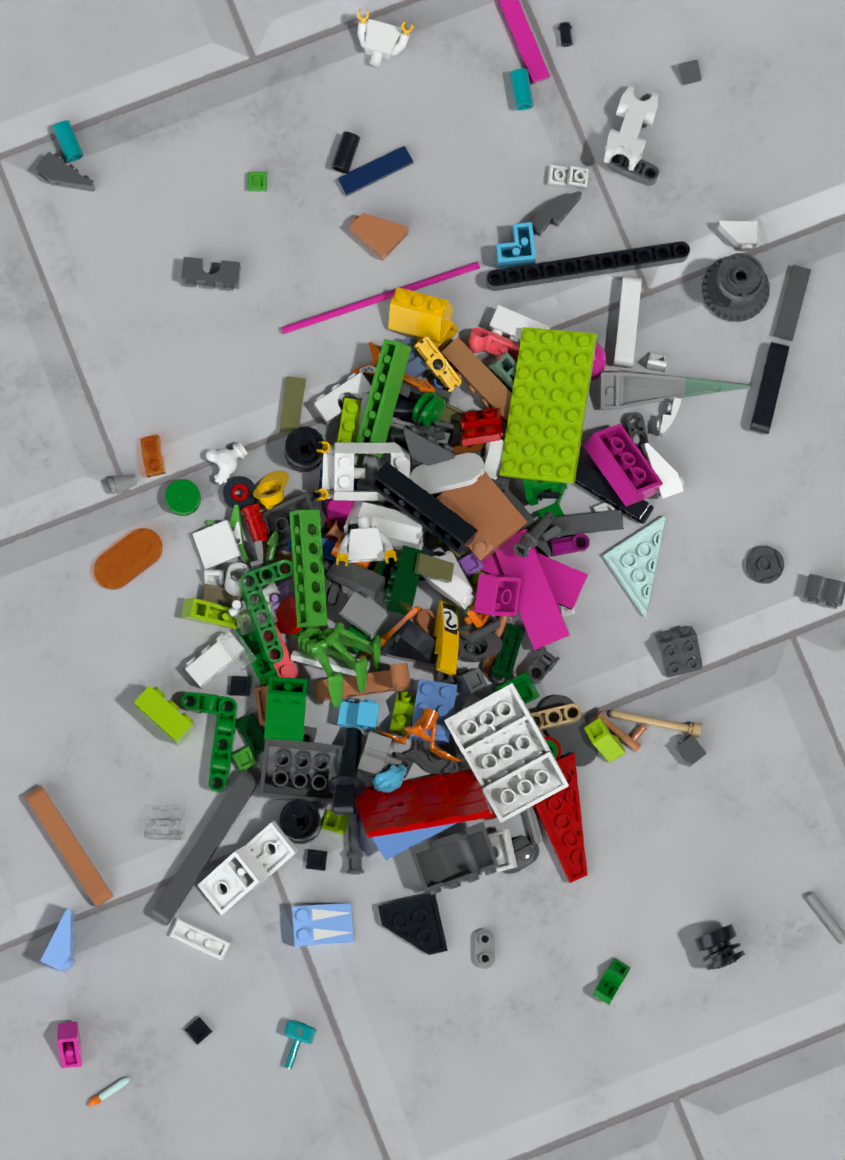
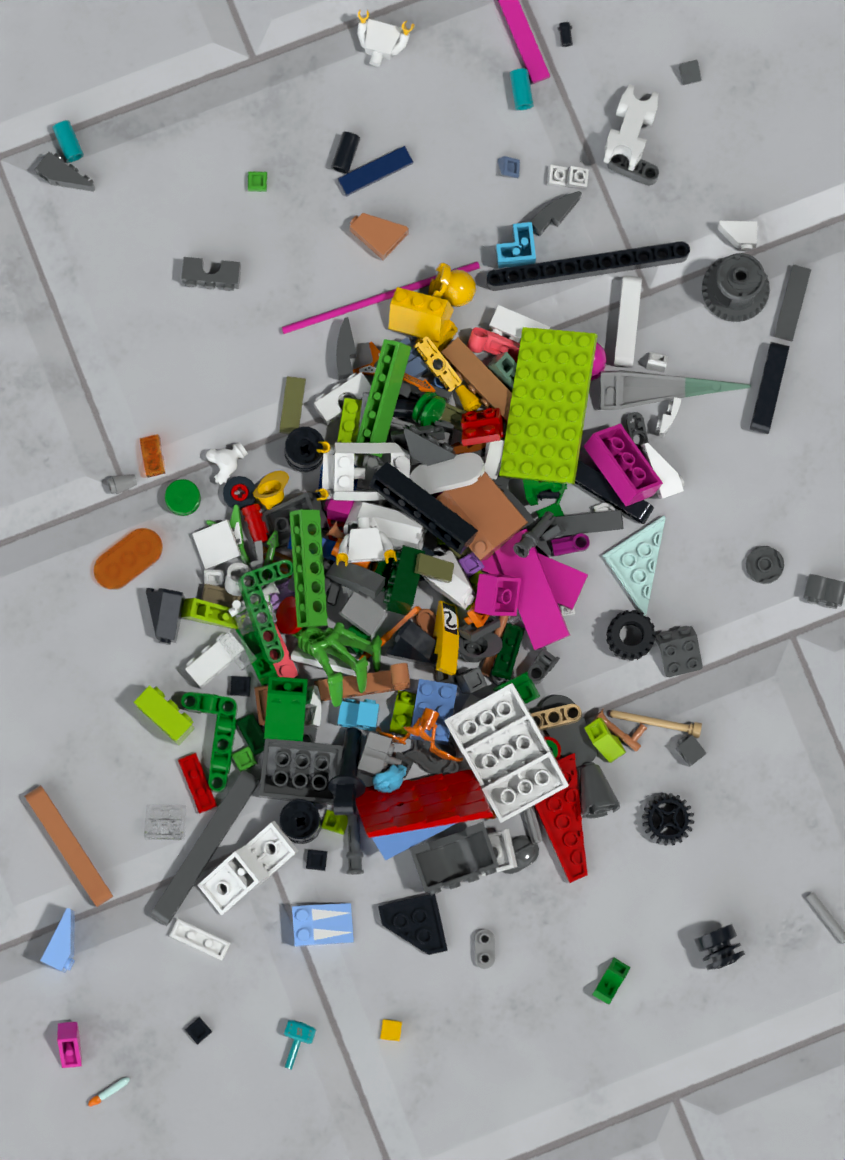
none -> black slope [146,588,186,645]
none -> red tile [178,753,218,814]
none -> white slope [304,685,321,728]
none -> dark grey slope [336,317,357,380]
none -> yellow slope [380,1019,402,1042]
none -> yellow tile [428,263,476,307]
none -> yellow cone [455,385,481,412]
none -> sand blue slope [498,156,520,178]
none -> dark grey cone [581,762,620,819]
none -> black tyre [606,610,656,661]
none -> black gear [642,793,694,846]

